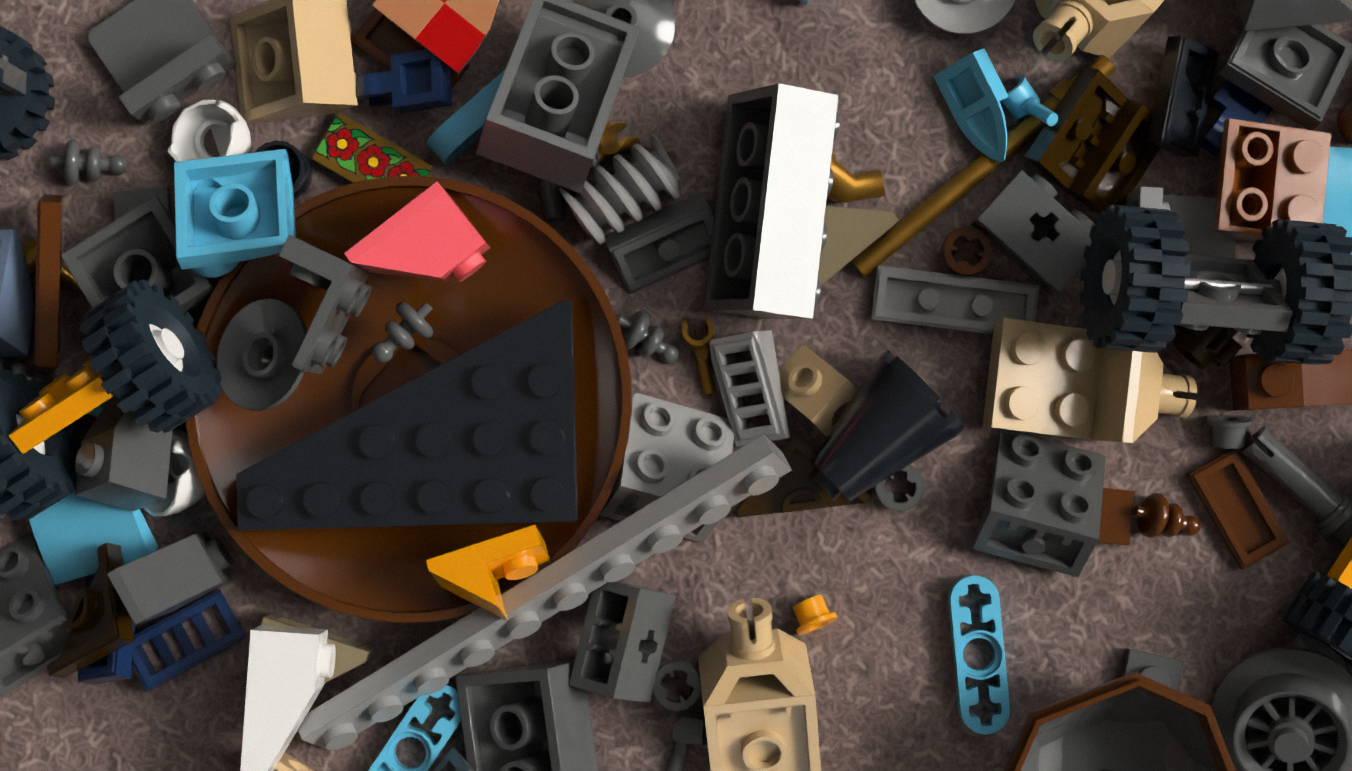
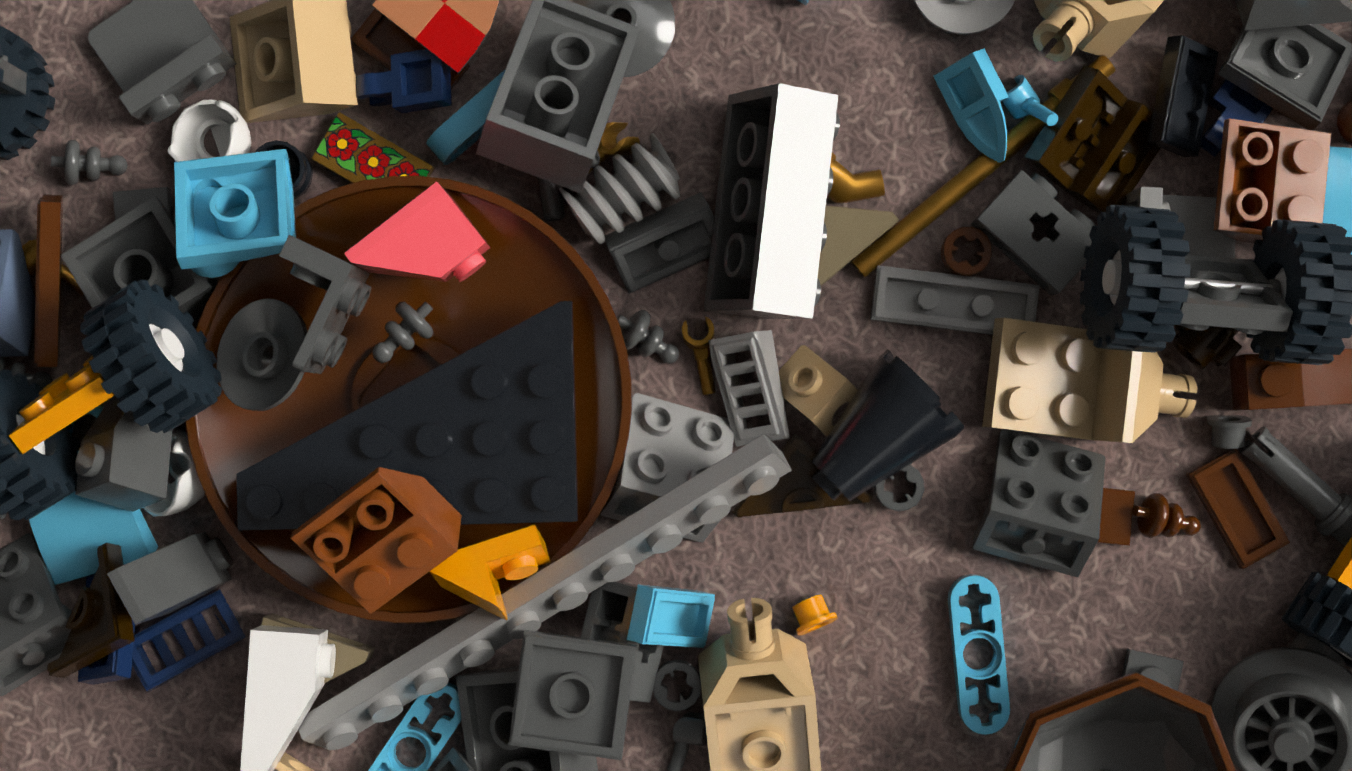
none -> dark orange slope [291,467,462,614]
none -> dark grey tile [509,630,637,760]
none -> medium azure tile [627,584,715,648]

